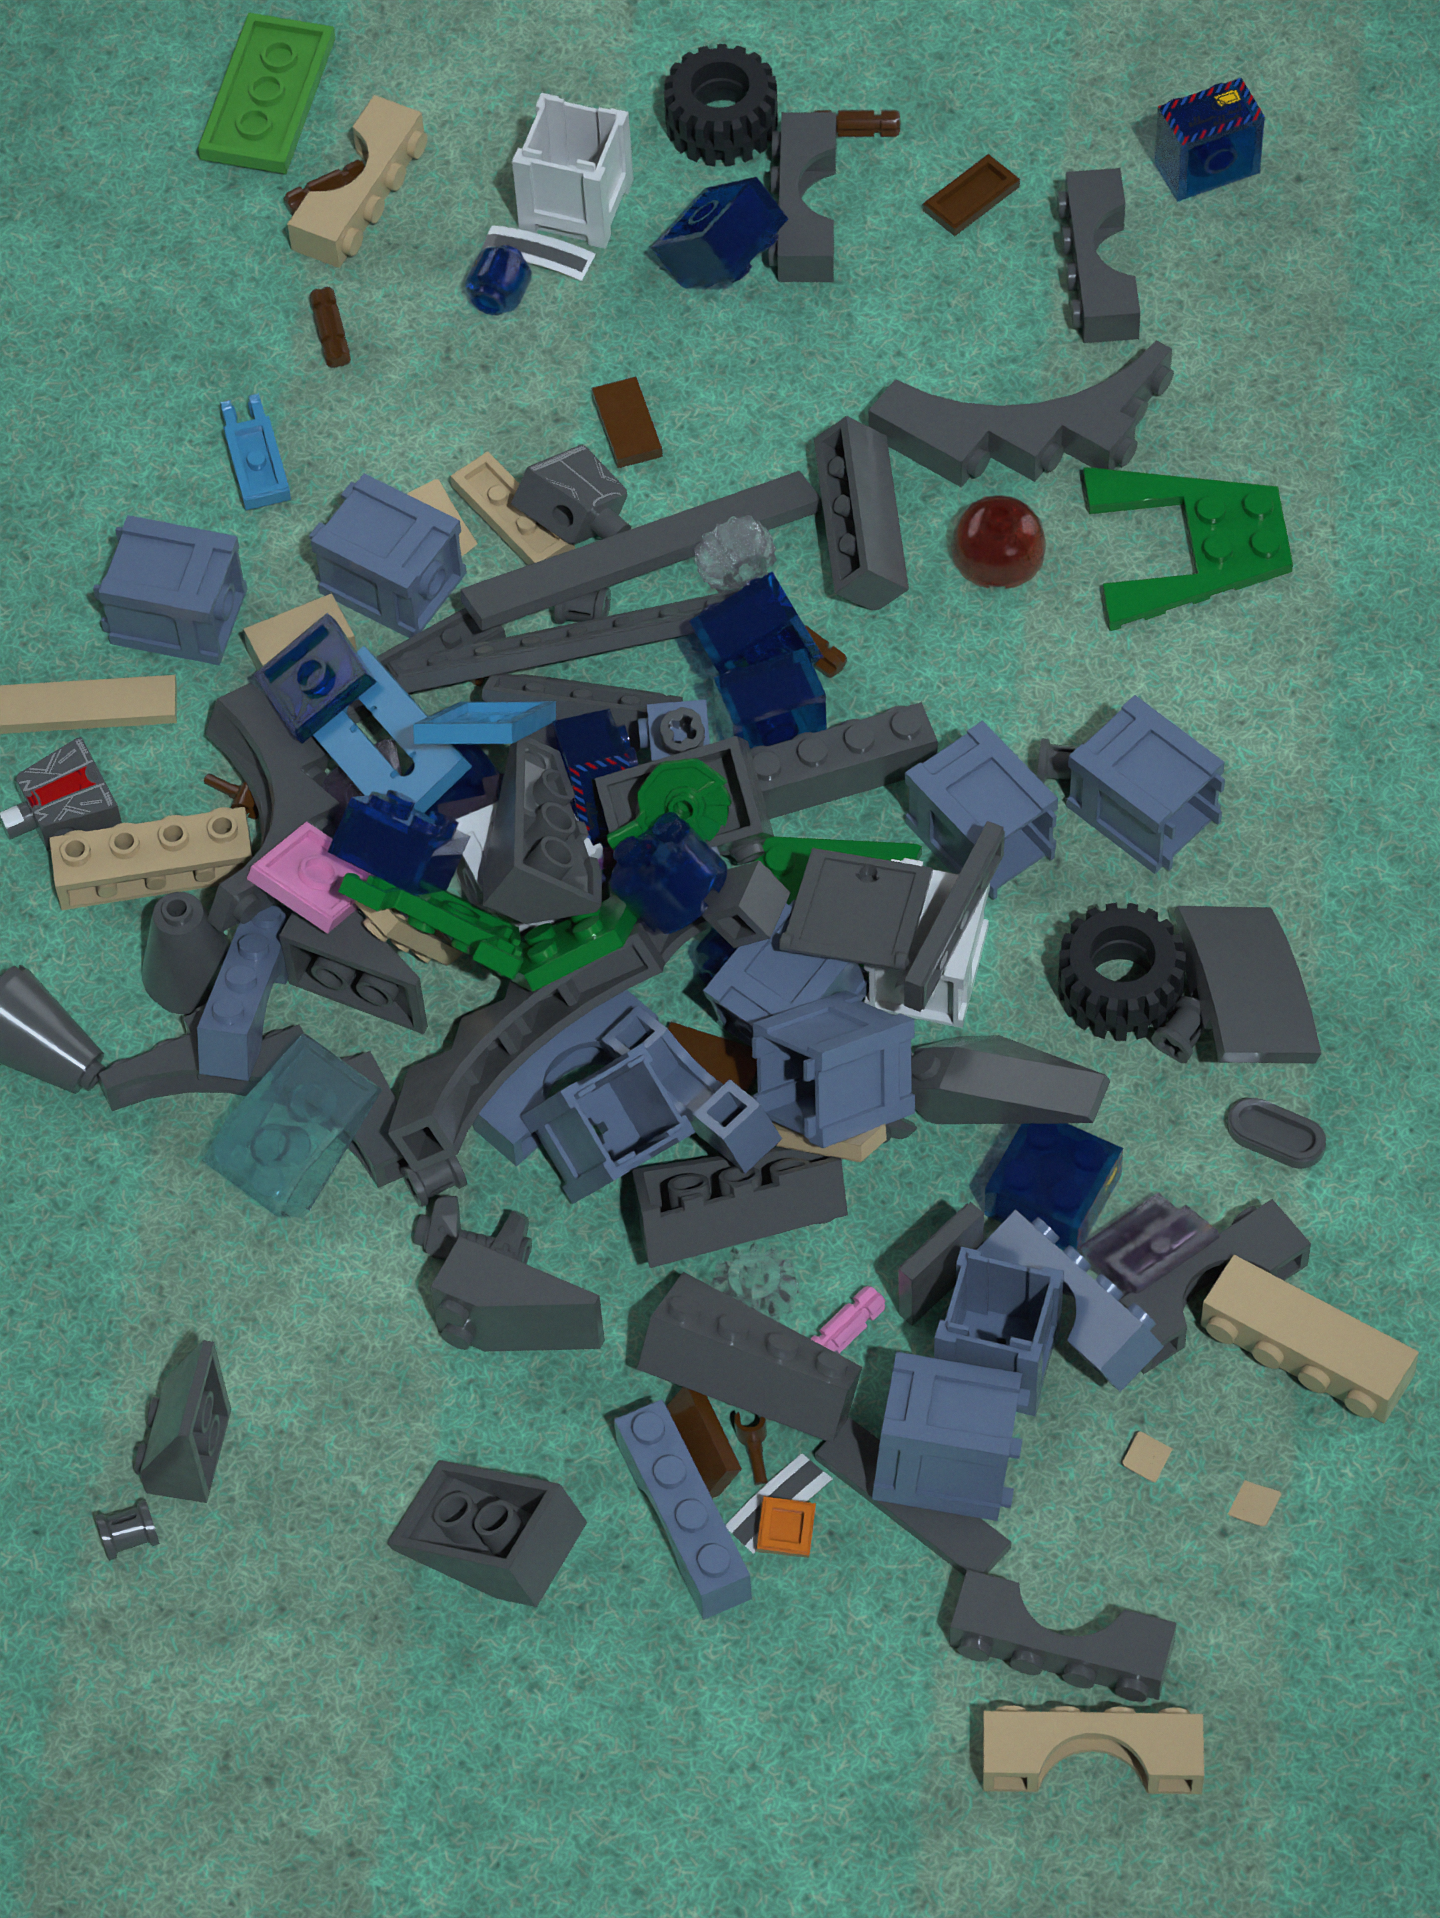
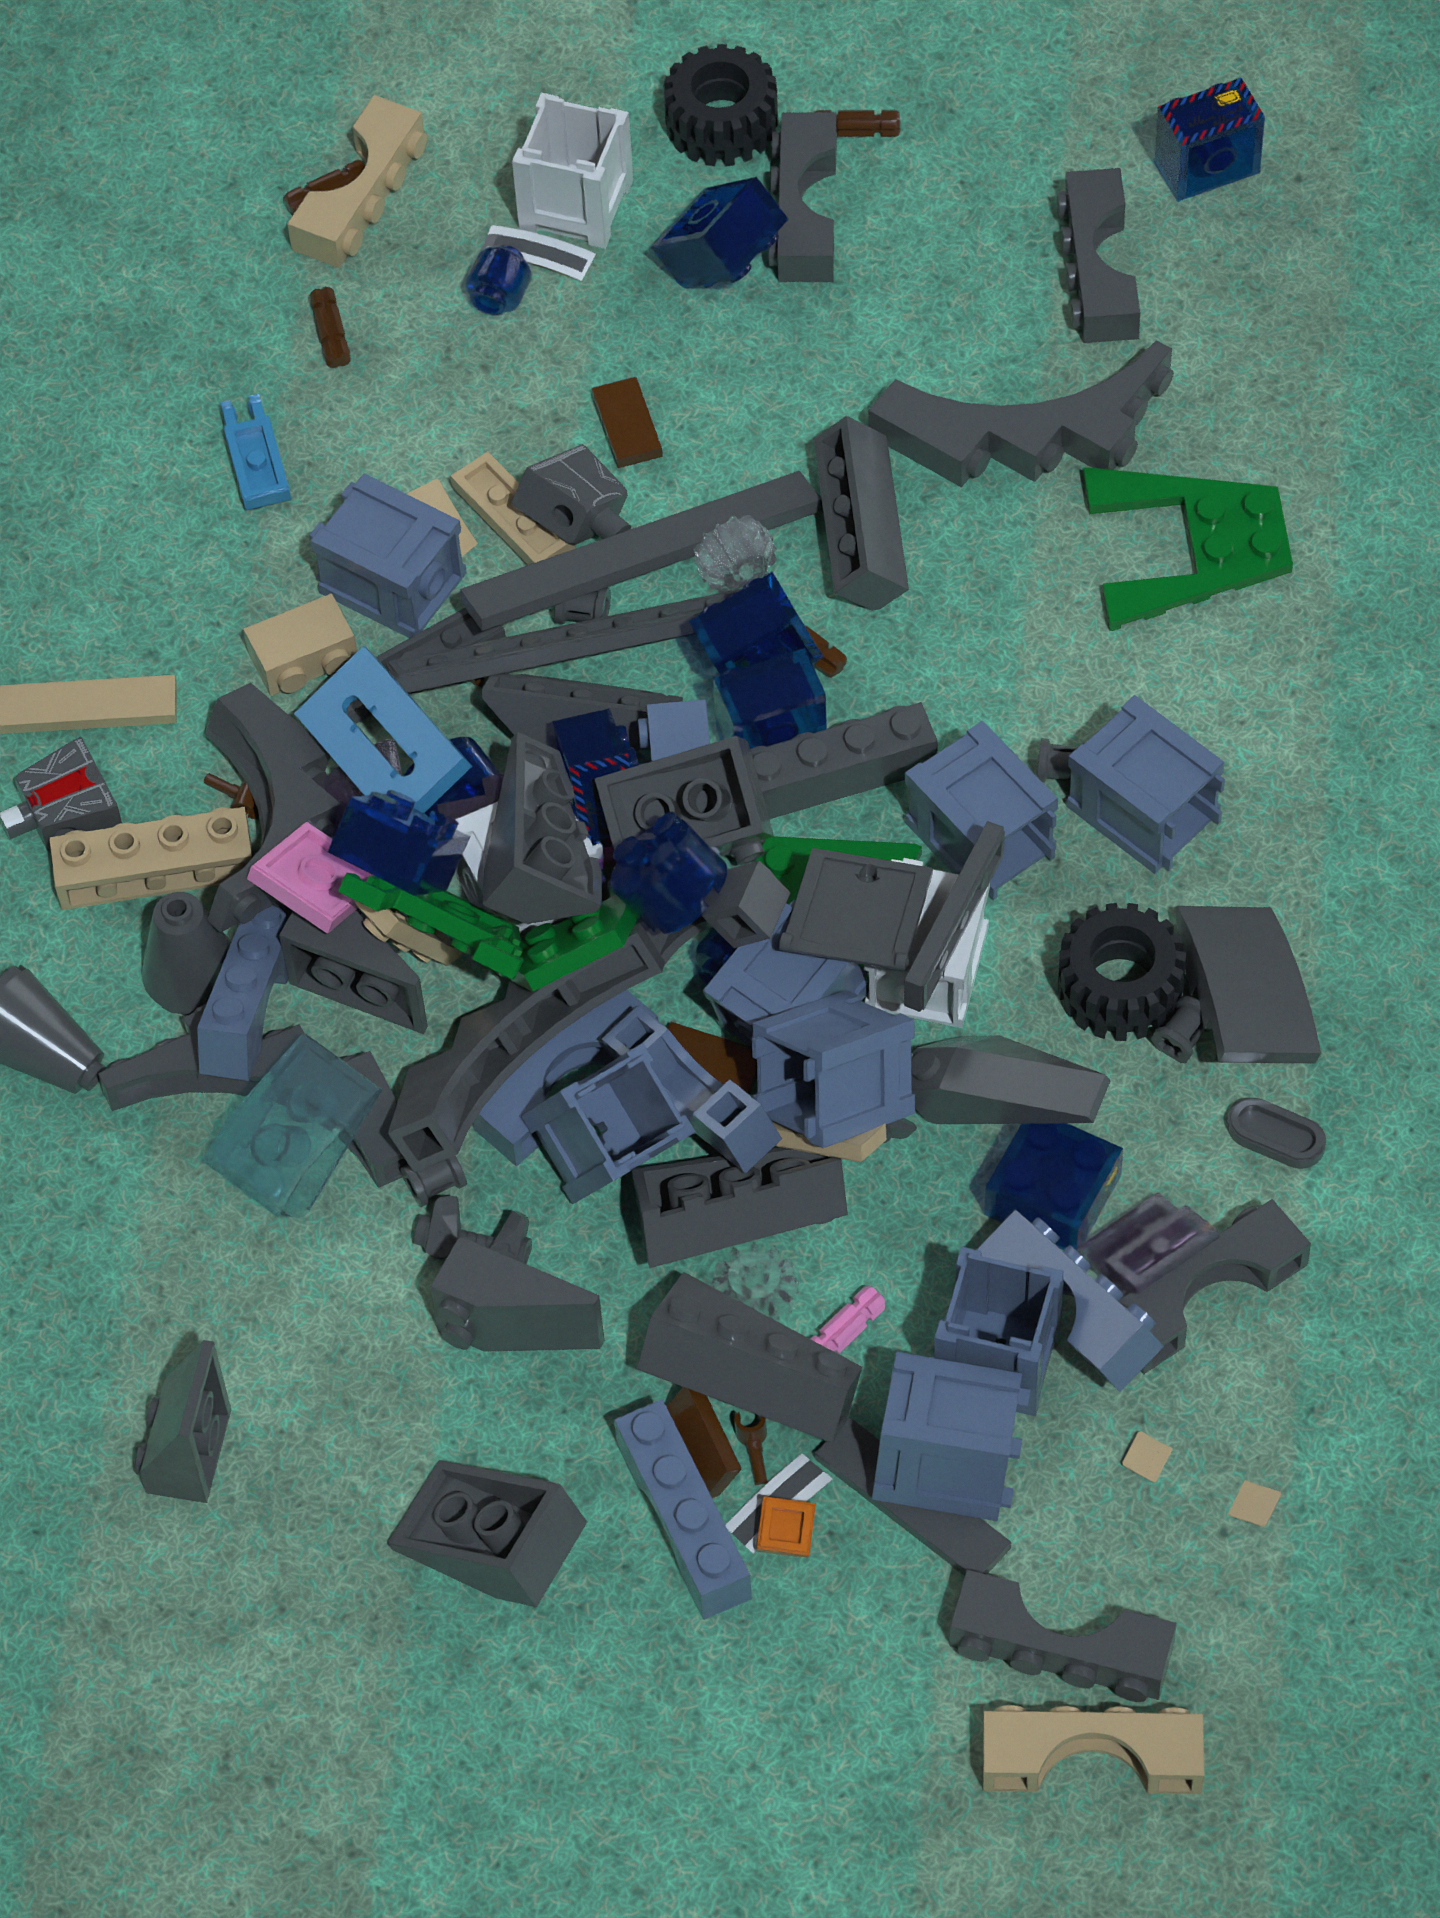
sand blue container [93,515,247,666] -> none
dark grey bush [95,1499,160,1561] -> none
bright green plate [198,12,336,174] -> none
clear blue tile [254,613,377,744] -> none
dark azure piece [413,701,556,744] -> none
green piece [607,758,732,852] -> none
dark grey bush [660,707,705,755] -> none
dark grey tile [899,1202,984,1326] -> none
reddish brown tile [923,154,1020,237] -> none
clear red cylinder [951,495,1046,589] -> none
tan brick [1201,1255,1419,1424] -> none

